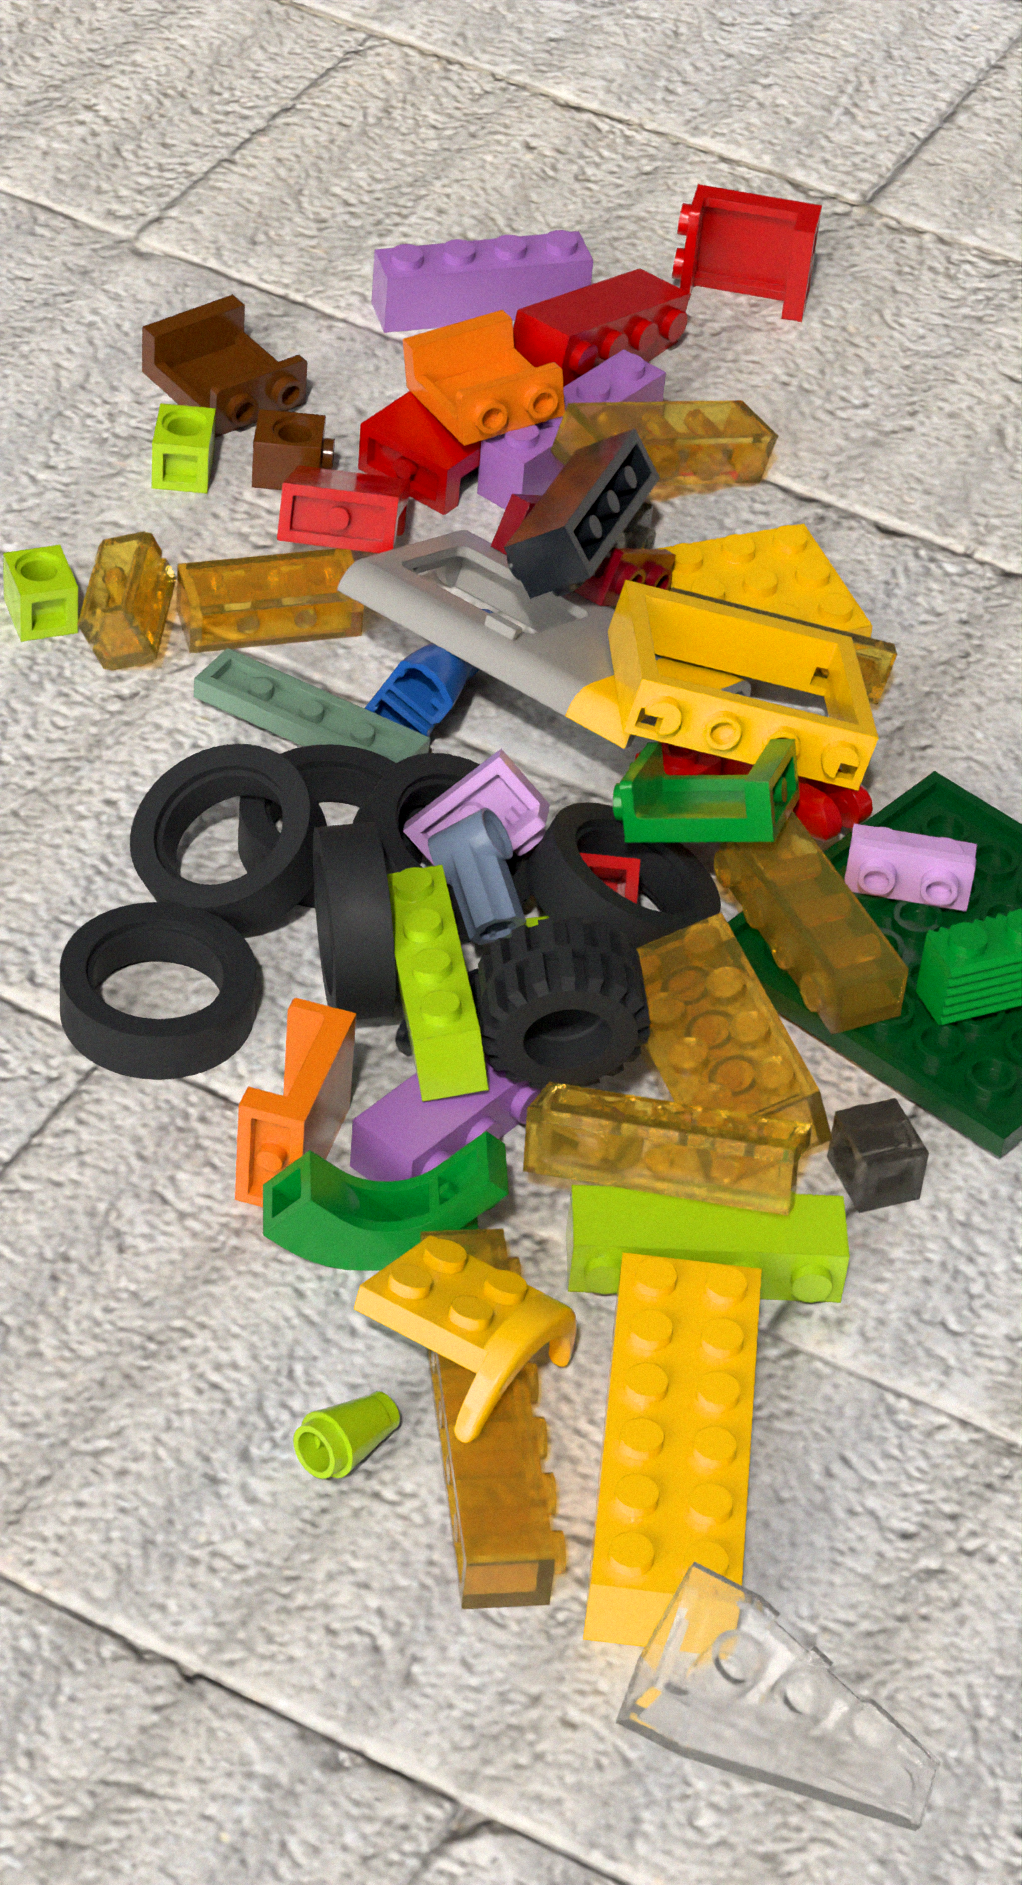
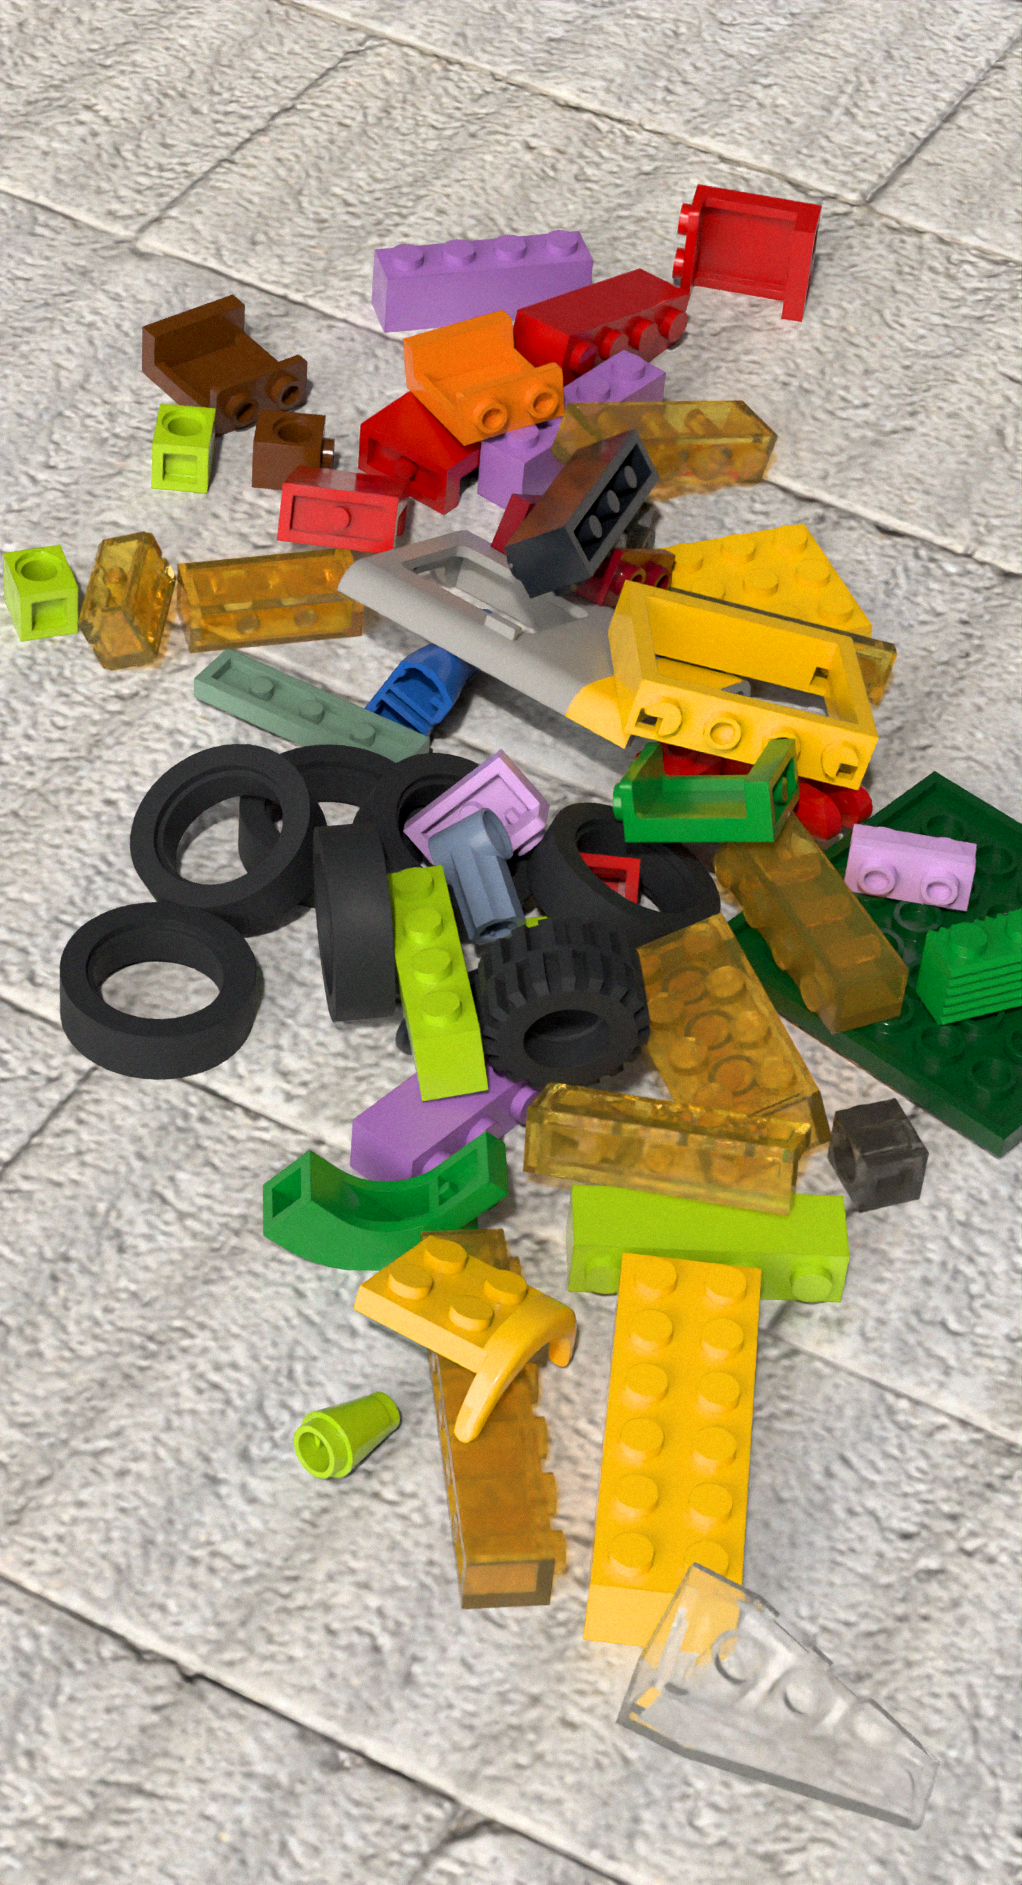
orange panel [235,998,356,1207] -> none

